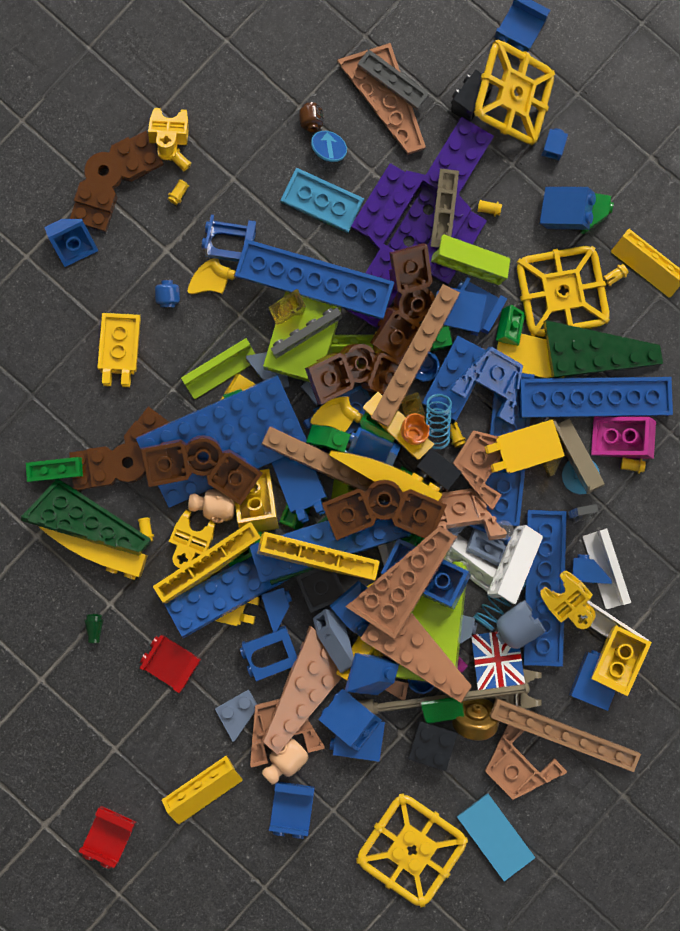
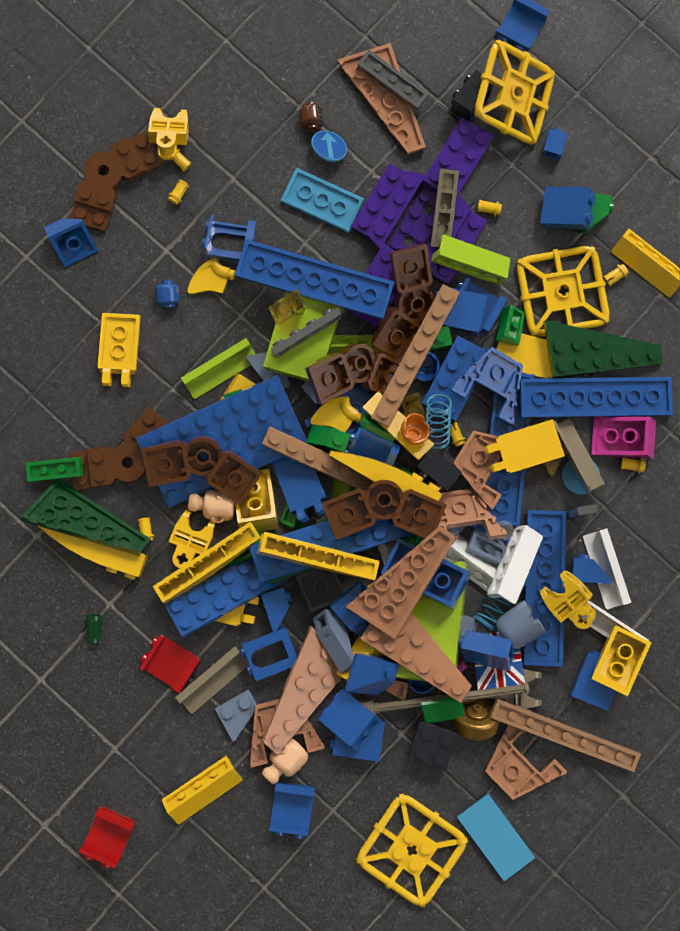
none -> dark tan panel [175,646,249,714]
none -> blue brick [459,630,515,672]

